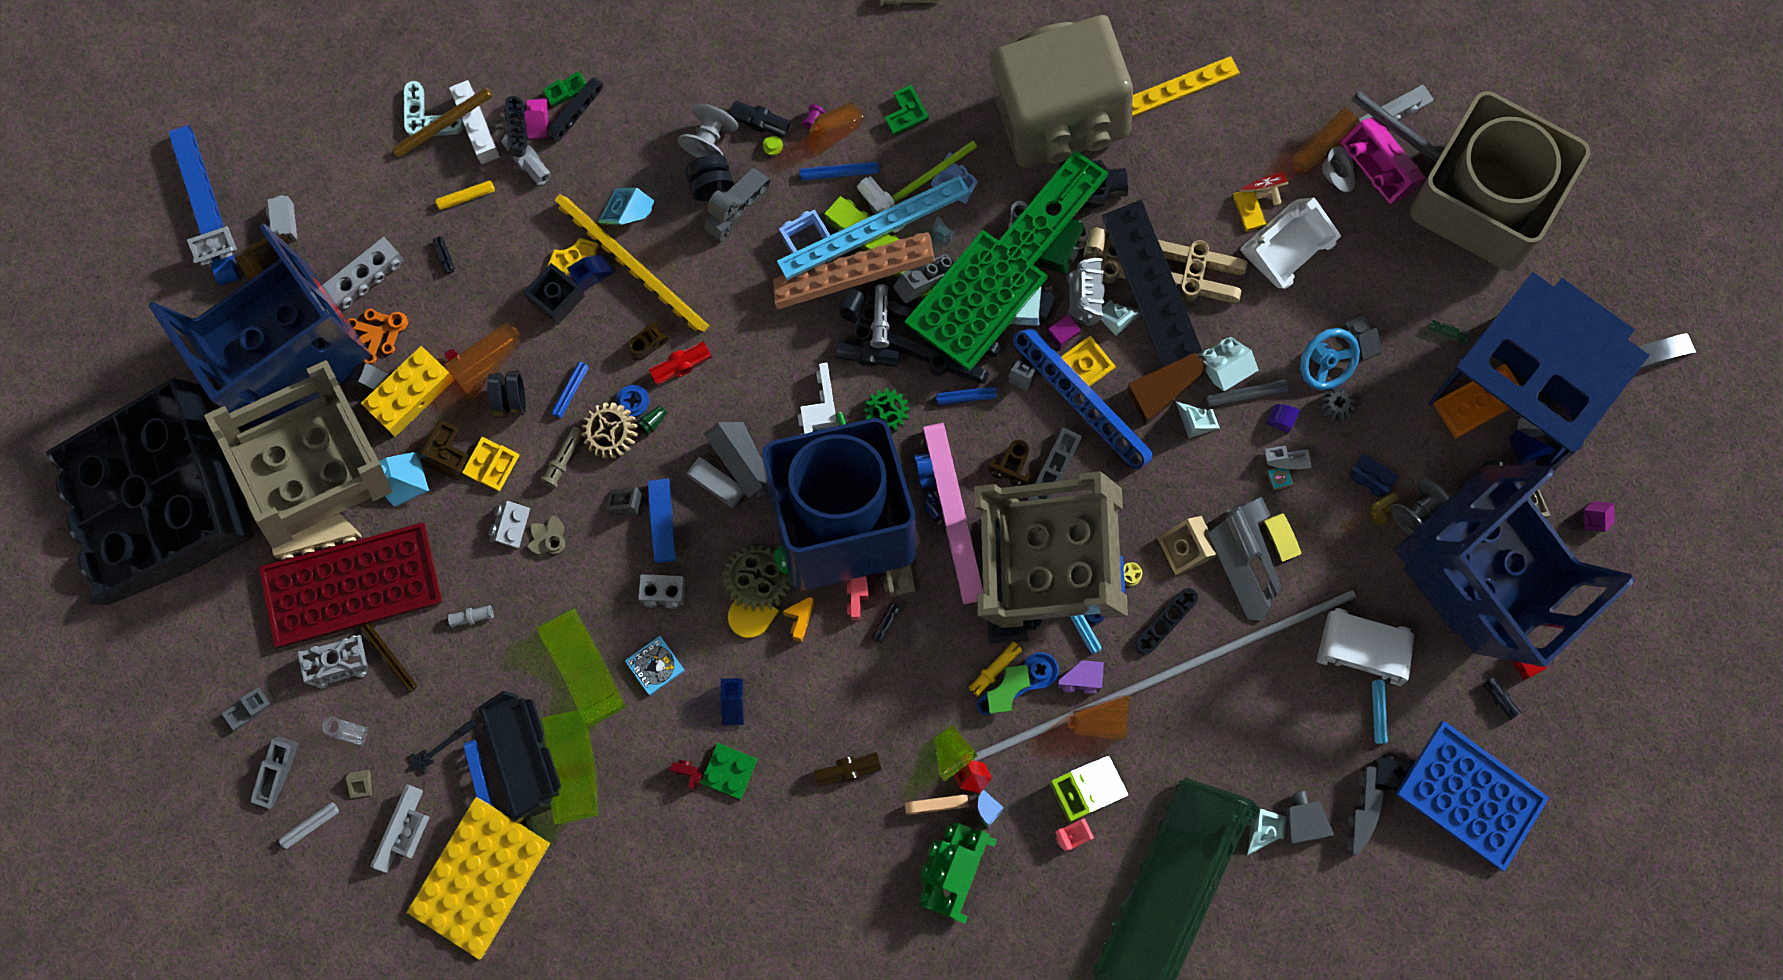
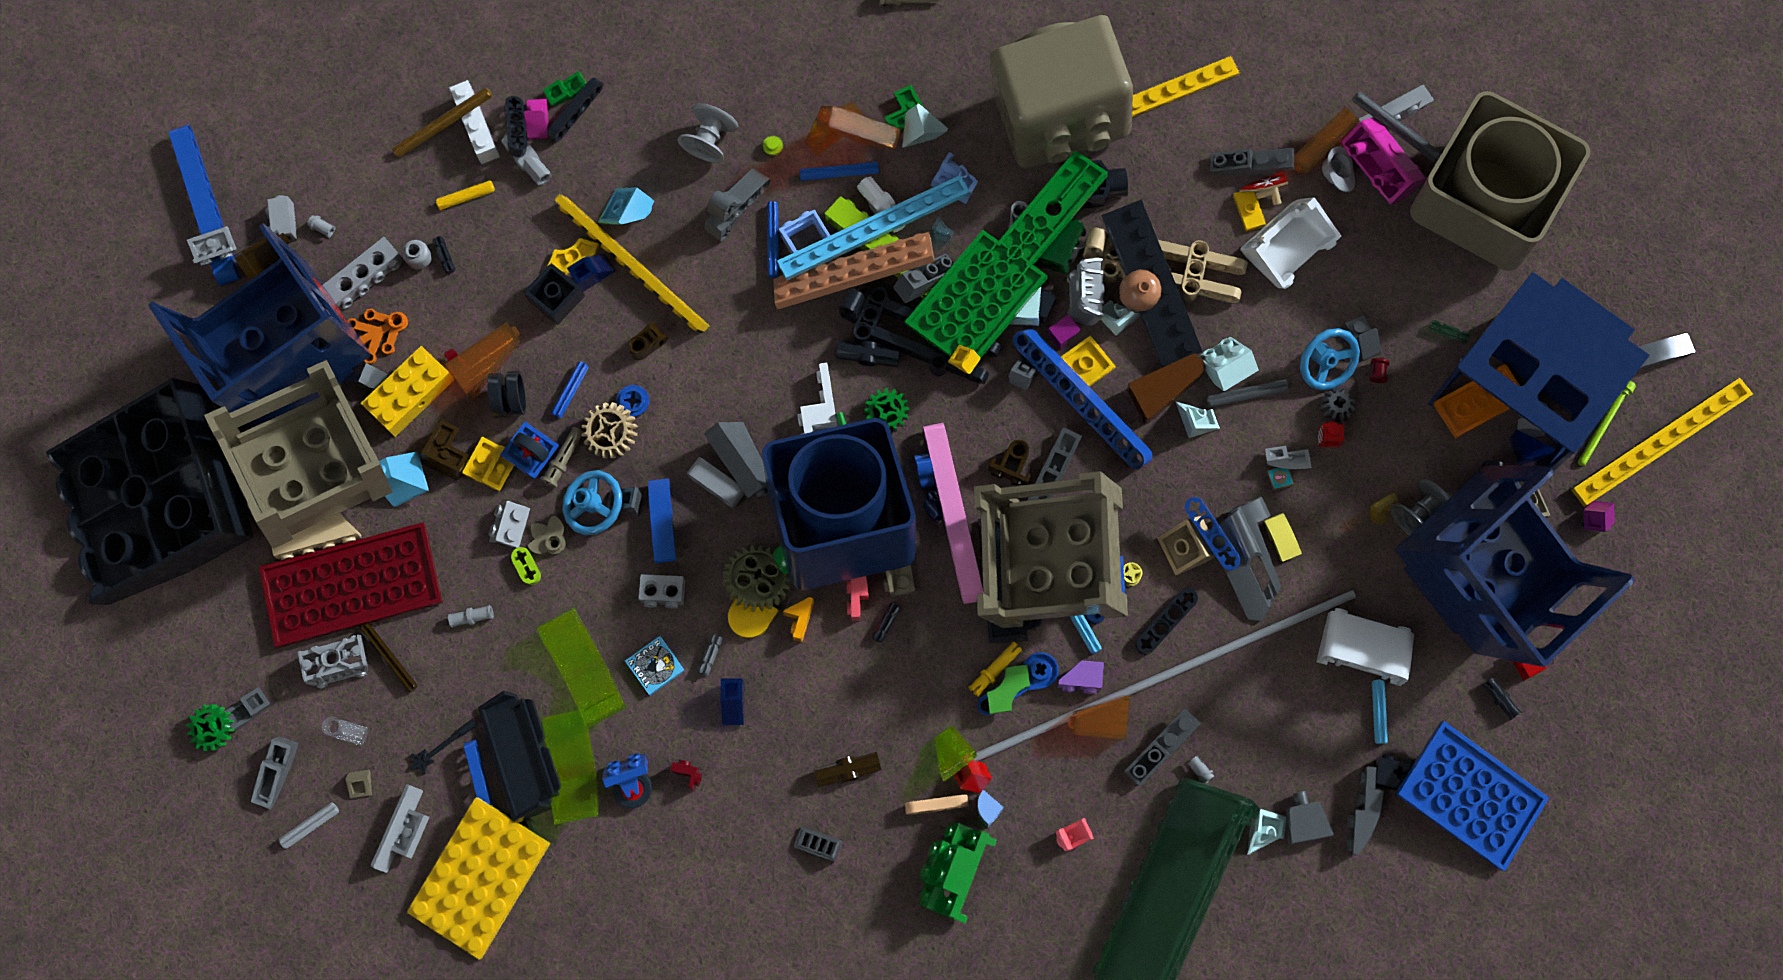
light aqua beam [404,81,464,136] -> none
dark green cone [636,405,667,435] -> none
red piece [648,341,712,386] -> none
black wheel [684,154,734,201] -> none
green plate [701,743,758,800] -> none
black piece [729,101,791,138] -> none
magenta bush [802,104,826,131] -> none
light grey pin [870,284,889,348] -> none
lime piece [892,141,977,204] -> none
blue axle [936,386,997,405] -> none
slope [1050,756,1128,824] -> none
dark purple brick [1265,404,1300,434] -> none
dark blue bracket [1349,453,1399,498] -> none
none -> green gear [186,704,234,751]
none -> light grey pin [307,215,335,237]
none -> light grey head [402,240,431,270]
none -> blue plate [500,421,559,480]
none -> lime beam [511,547,541,586]
none -> dark azure piece [563,470,622,535]
none -> blue plate [603,753,652,808]
none -> dark grey axle [698,634,722,676]
none -> blue axle [767,201,779,278]
none -> dark grey slope [794,826,842,863]
none -> clear orange slope [816,106,900,149]
none -> light aqua slope [902,104,948,148]
none -> yellow slope [948,345,980,374]
none -> nougat cylinder [1119,270,1161,312]
none -> dark grey slope [1124,708,1201,787]
none -> blue beam [1185,497,1240,570]
none -> light grey pin [1187,756,1214,784]
none -> dark grey slope [1210,148,1294,176]
none -> red brick [1318,421,1344,448]
none -> dark red bush [1369,358,1390,383]
none -> yellow plate [1571,378,1753,507]
none -> lime piece [1578,381,1636,466]

